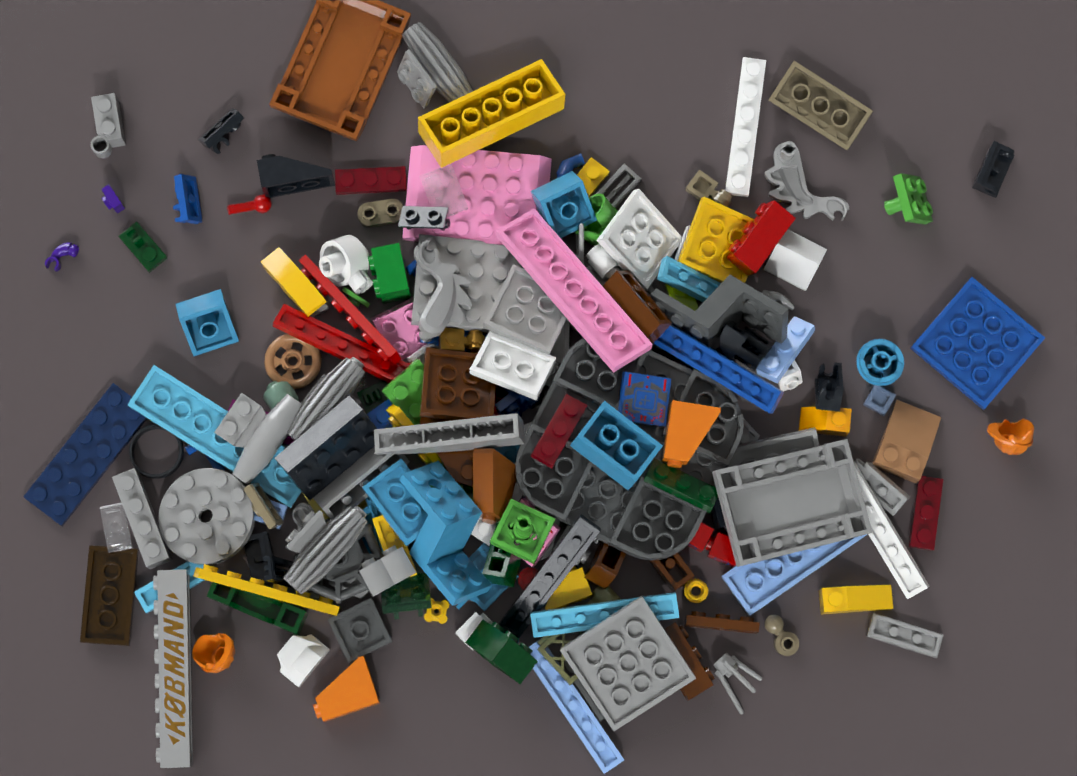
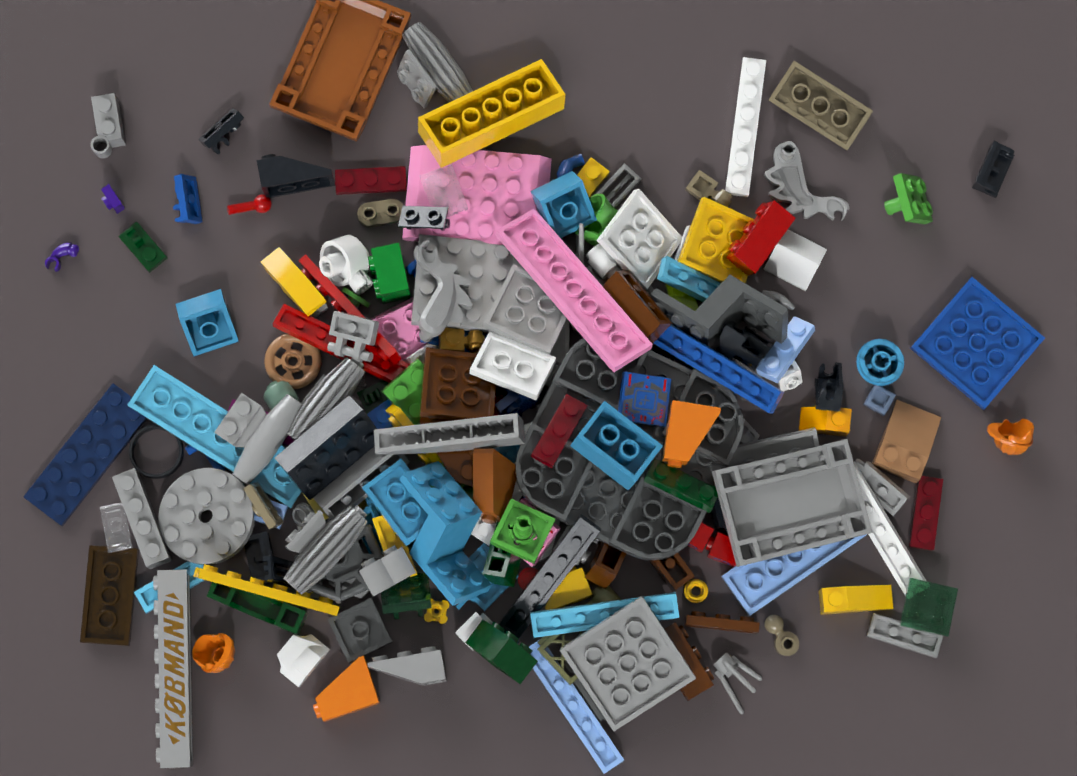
none -> light grey plate [327,311,379,362]
none -> light grey slope [368,646,447,686]
none -> clear green plate [899,578,958,637]

